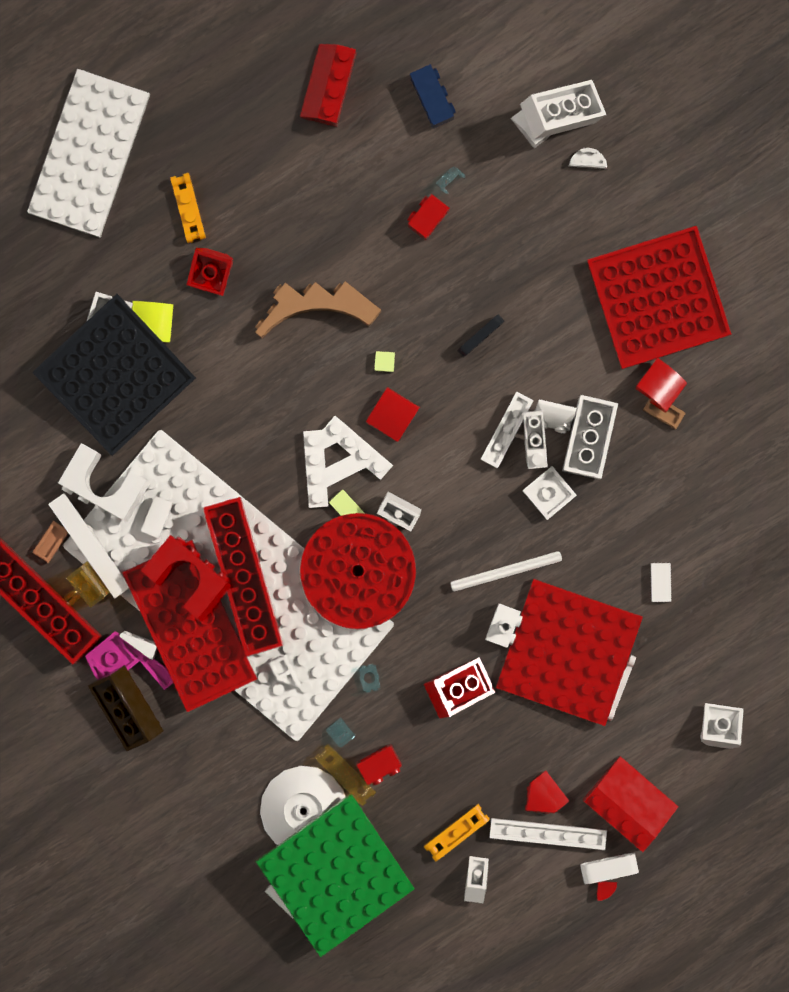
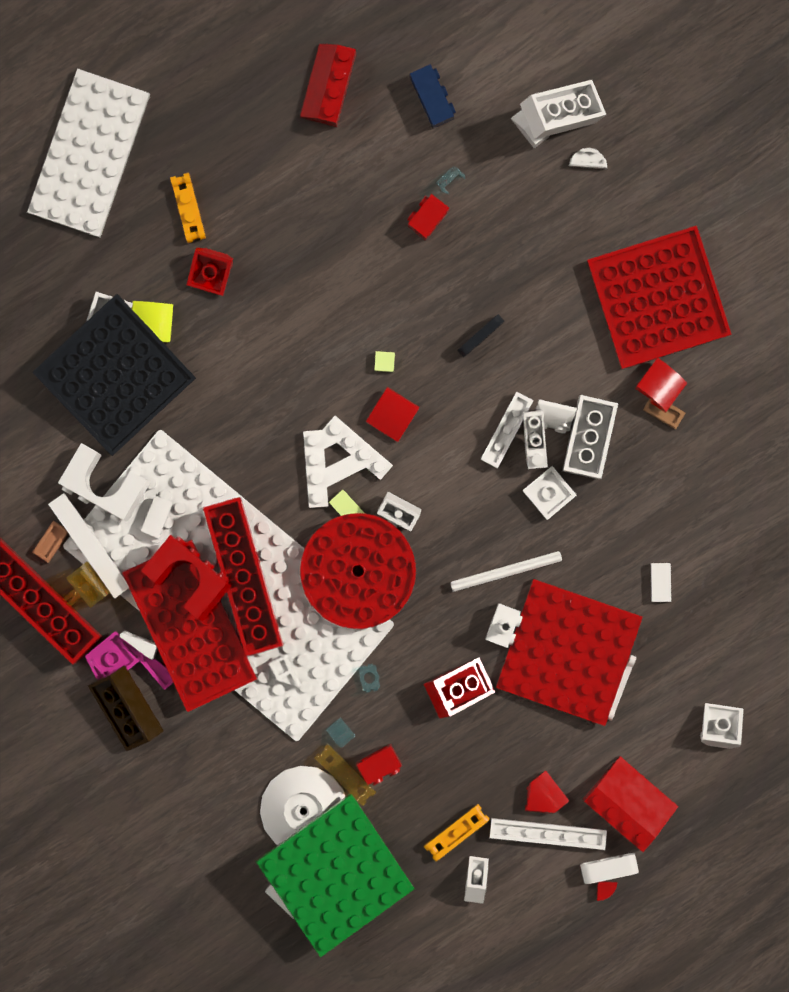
medium nougat arch [255,282,381,339] -> none

